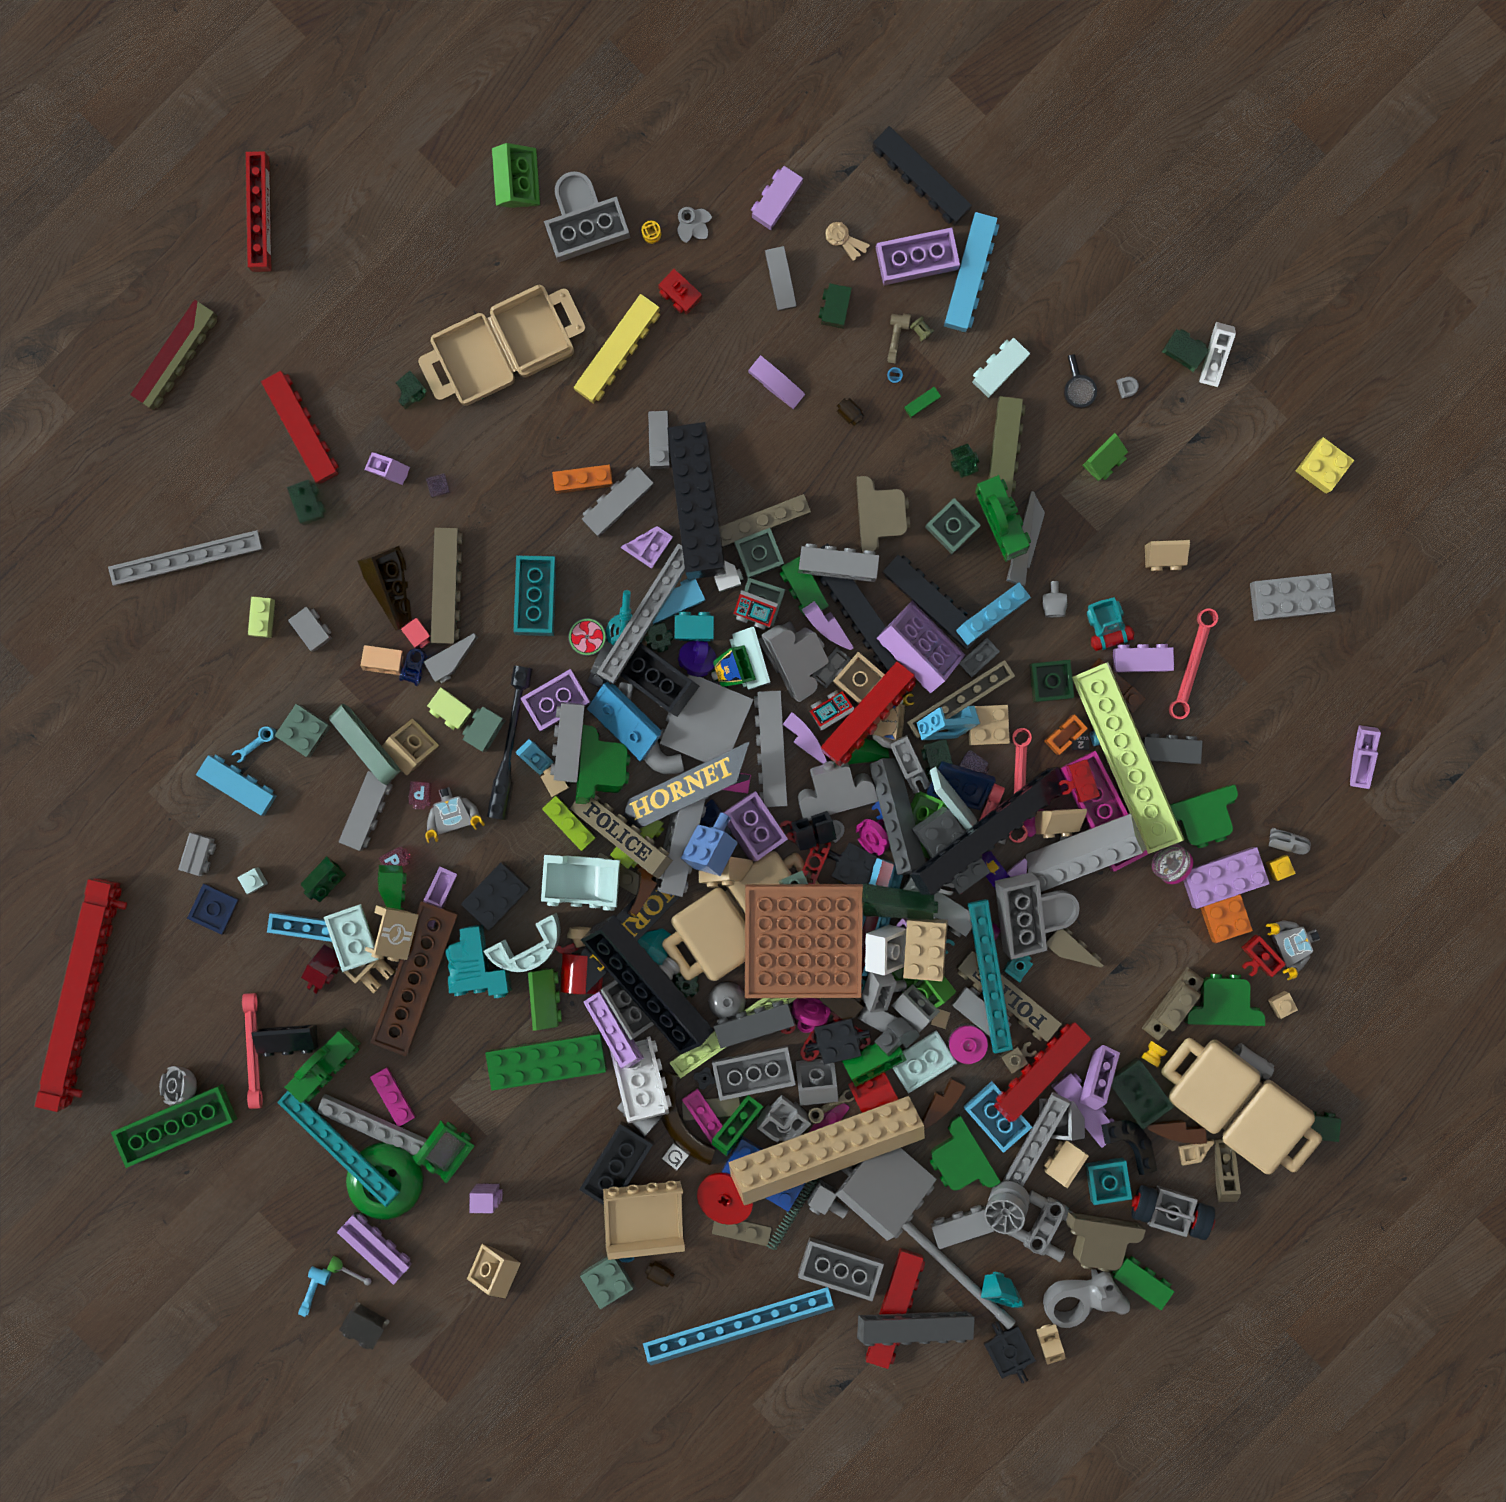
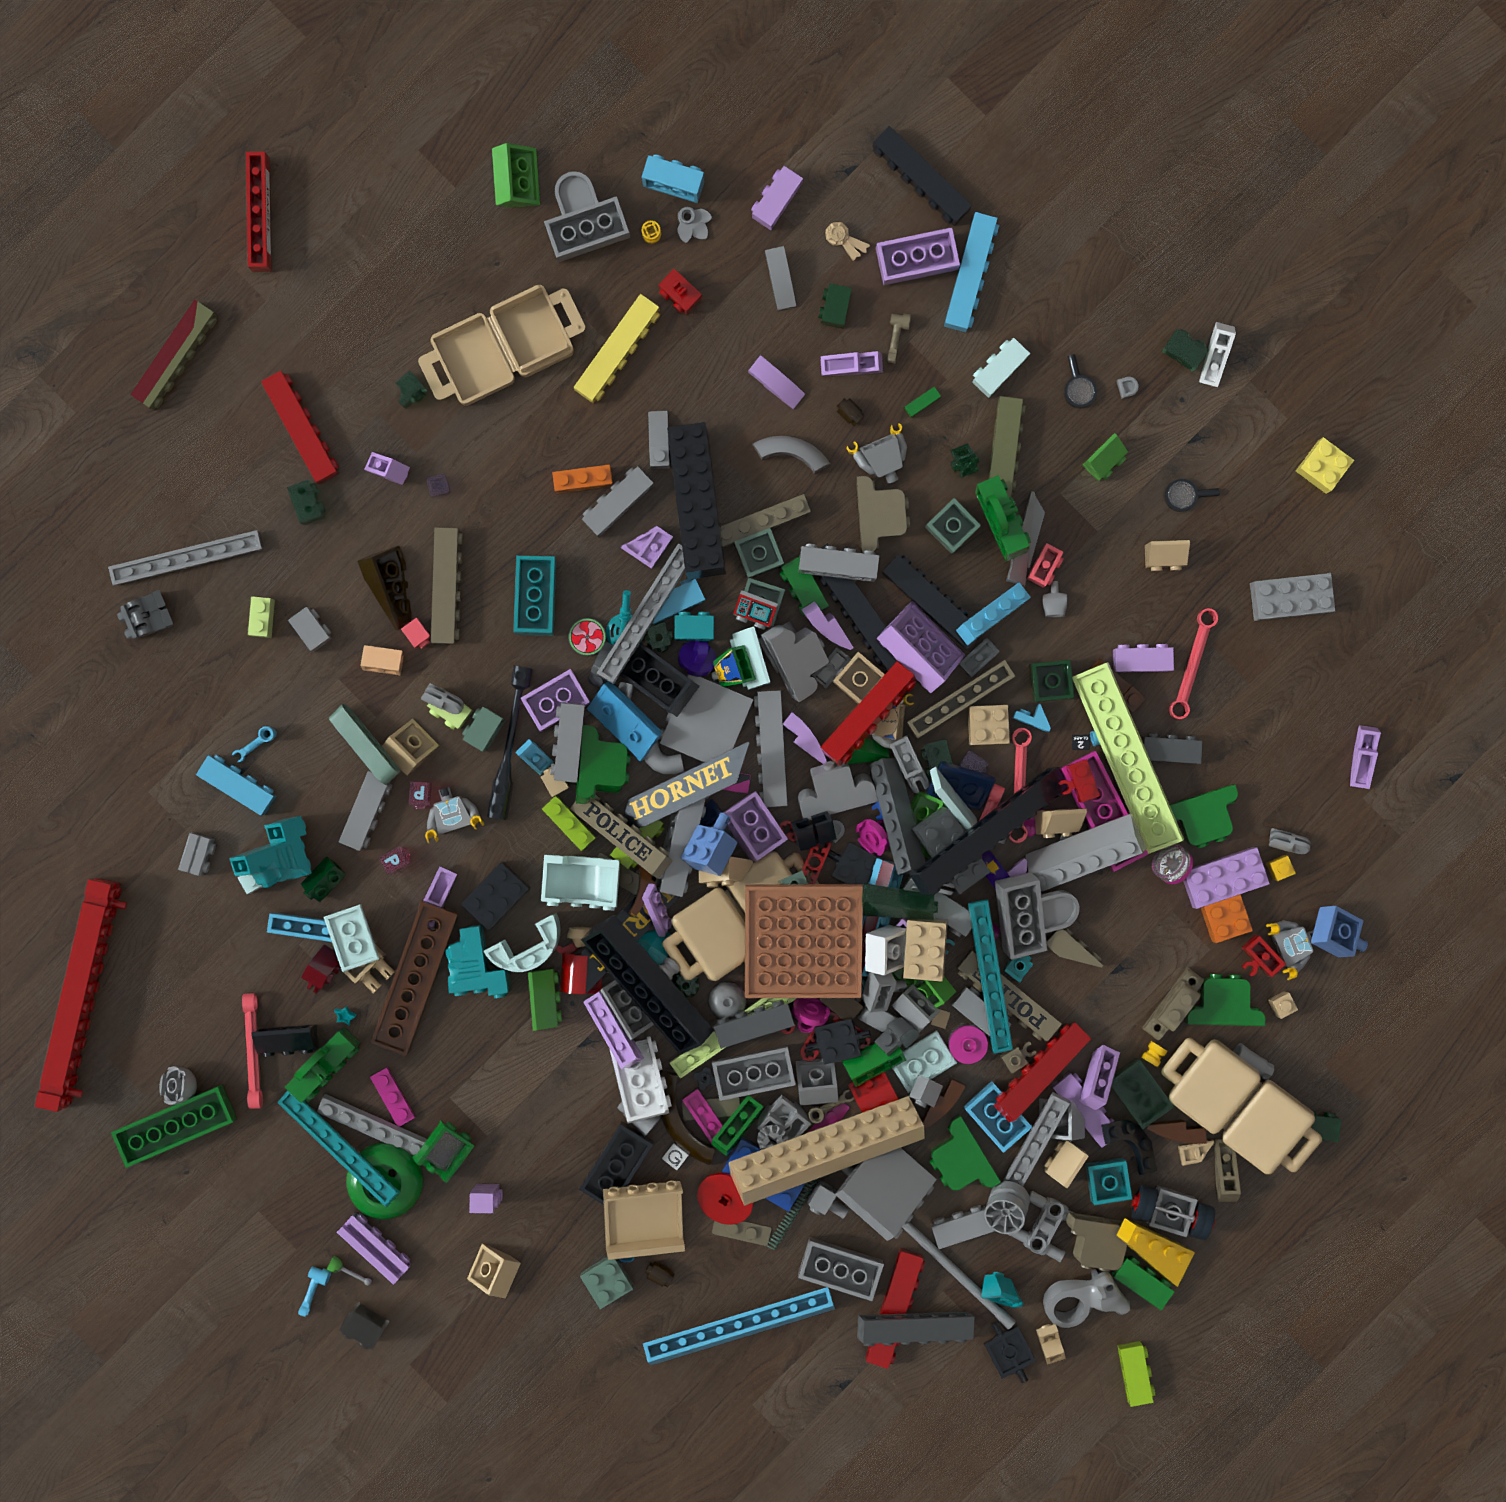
dark blue tile [187,883,239,935] -> none
sand green brick [274,704,332,757] -> none
tan panel [365,905,418,962] -> none
green slope [378,865,406,910] -> none
clear blue piece [399,649,427,687] -> none
light grey slope [424,634,478,684] -> none
green brick [485,1032,607,1091] -> none
white slope [714,561,743,593] -> none
slope [809,690,854,731] -> none
dark azure hinge [887,367,903,383] -> none
olive bush [909,316,934,342] -> none
medium azure panel [916,706,980,740] -> none
orange piece [1044,714,1088,755] -> none
teal piece [1087,597,1134,651] -> none
none -> dark grey hips [117,590,173,639]
none -> teal brick [229,816,311,888]
none -> teal piece [334,1006,357,1026]
none -> light grey arm [421,683,464,714]
none -> medium azure brick [642,155,705,203]
none -> lavender tile [642,884,672,937]
none -> light grey brick [752,436,831,474]
none -> light grey gear [757,1125,788,1149]
none -> lavender slope [821,351,883,376]
none -> light grey torso [847,423,907,483]
none -> light grey brick [909,1075,943,1108]
none -> medium azure slope [1012,703,1051,732]
none -> coral brick [1027,543,1064,588]
none -> yellow wedge [1116,1218,1195,1287]
none -> lime brick [1117,1341,1155,1407]
none -> piece [1164,479,1220,512]
none -> medium blue brick [1311,906,1368,957]

